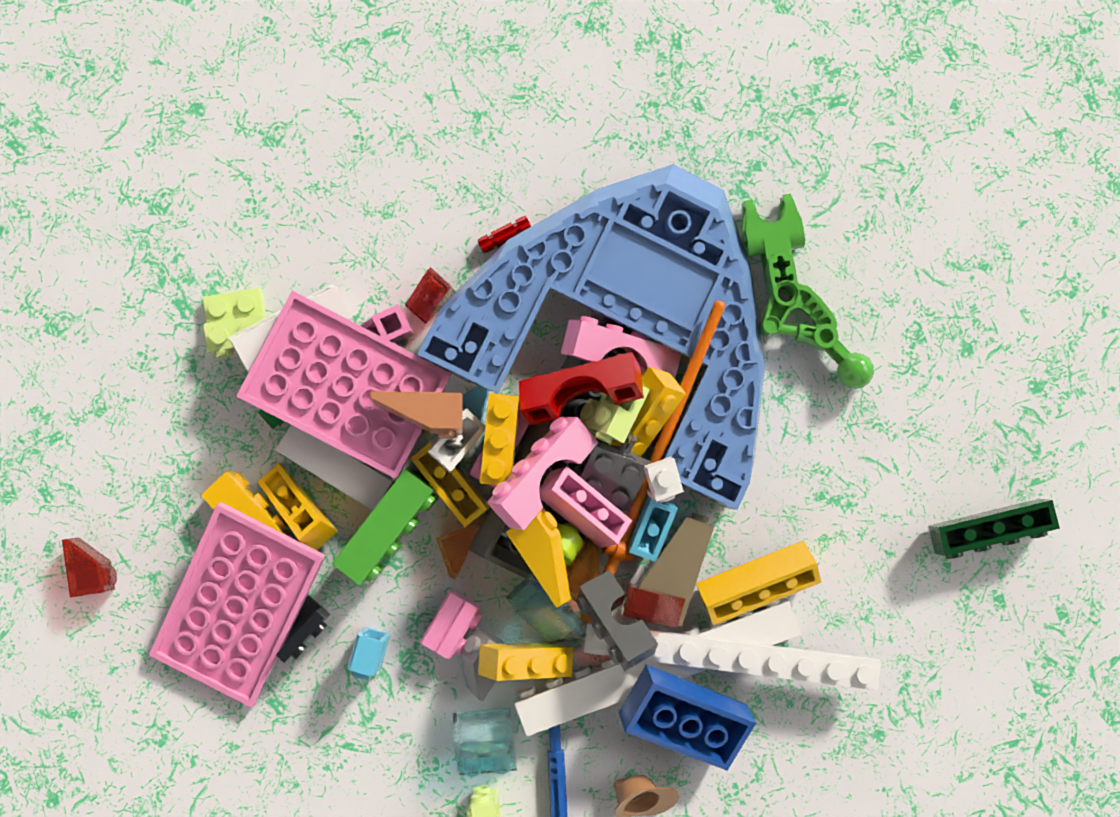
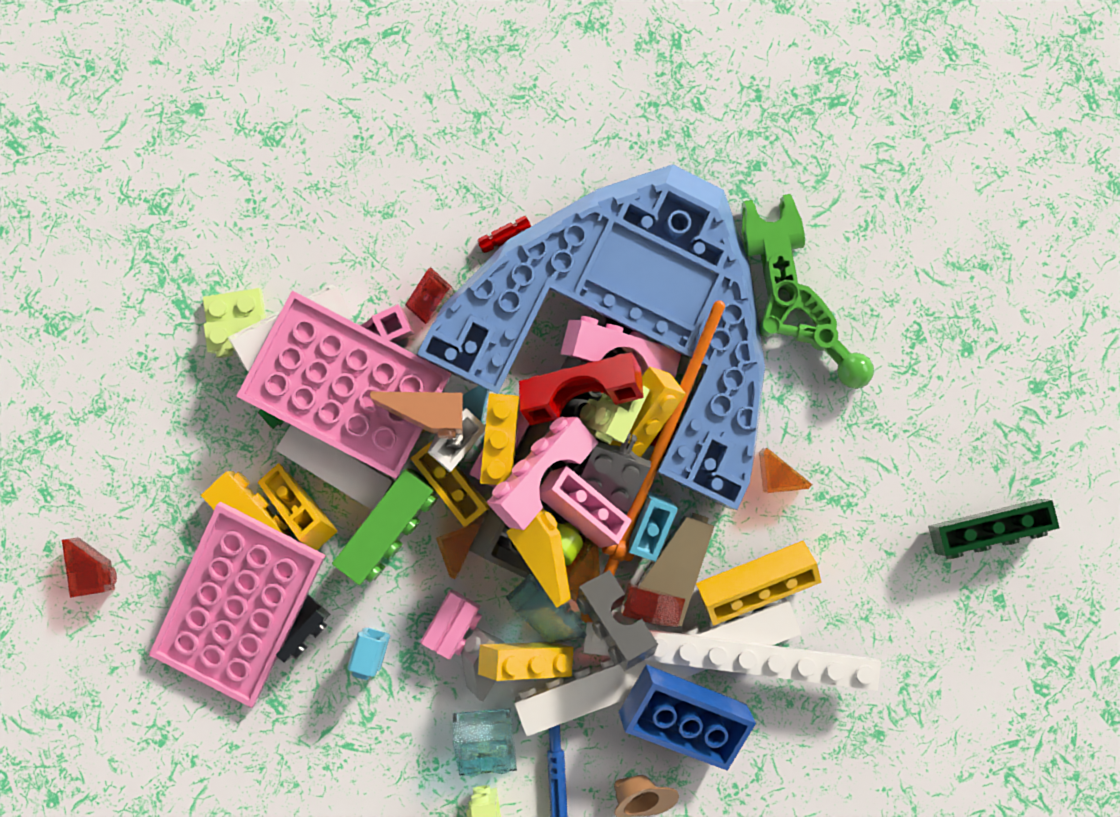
white bracket [643,456,684,503] -> none
none -> clear orange slope [759,448,813,493]

